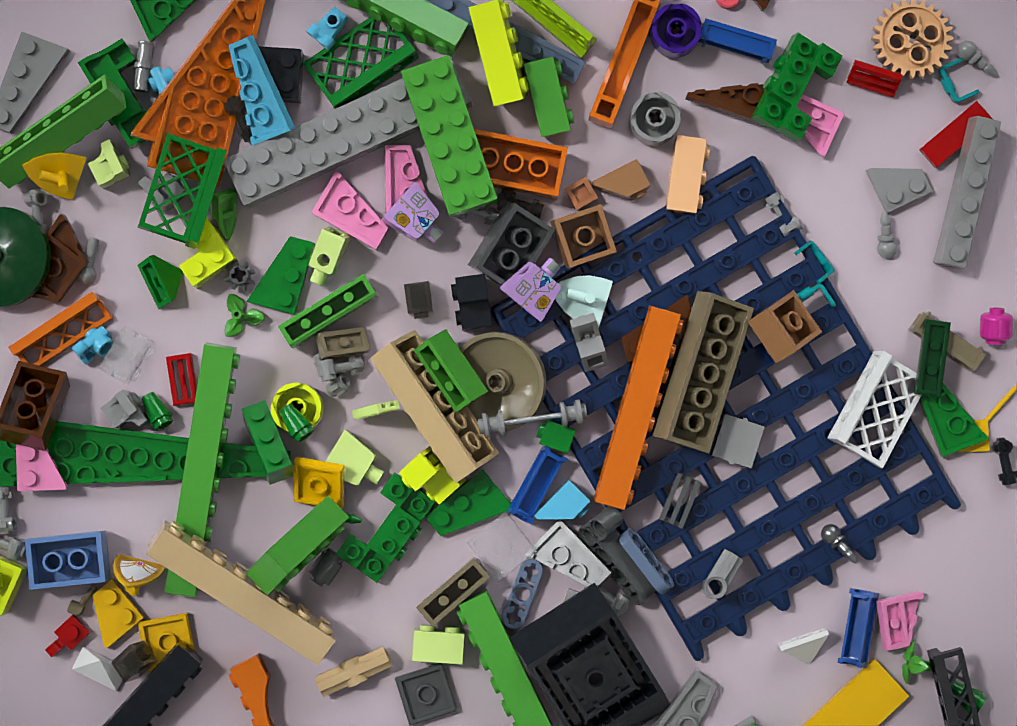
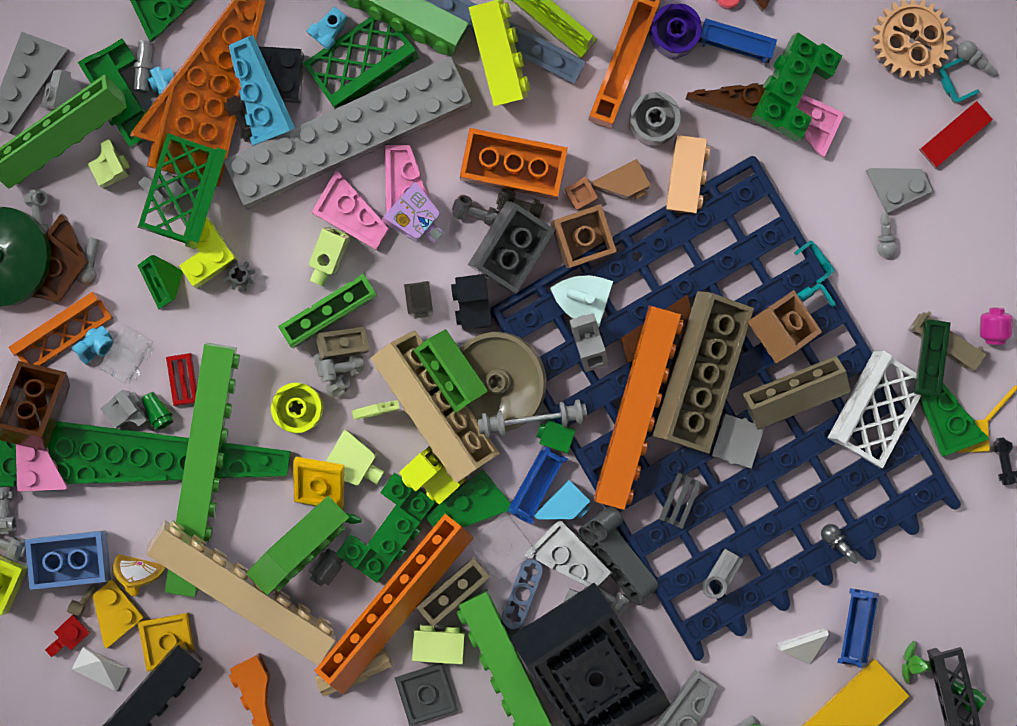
yellow shield [22,153,86,200] -> none
clear smoke brick [111,641,158,683] -> none
bright green plate [212,188,237,240] -> none
bright green plant [224,294,265,337] -> none
green brick [242,400,293,485] -> none
green wing [246,236,315,315] -> none
green cone [279,404,314,443] -> none
bright green brick [401,55,498,218] -> none
lavender torso [500,257,561,322] -> none
bright green brick [524,56,575,137] -> none
sand blue beam [619,528,674,594] -> none
light grey bar [765,192,803,237] -> none
red tile [846,60,903,98] -> none
bright pink wing [876,591,924,651] -> none
light grey brick [933,116,1001,269] -> none
none -> light grey brick [41,70,83,110]
none -> orange brick [314,514,474,695]
none -> dark tan brick [743,356,851,430]

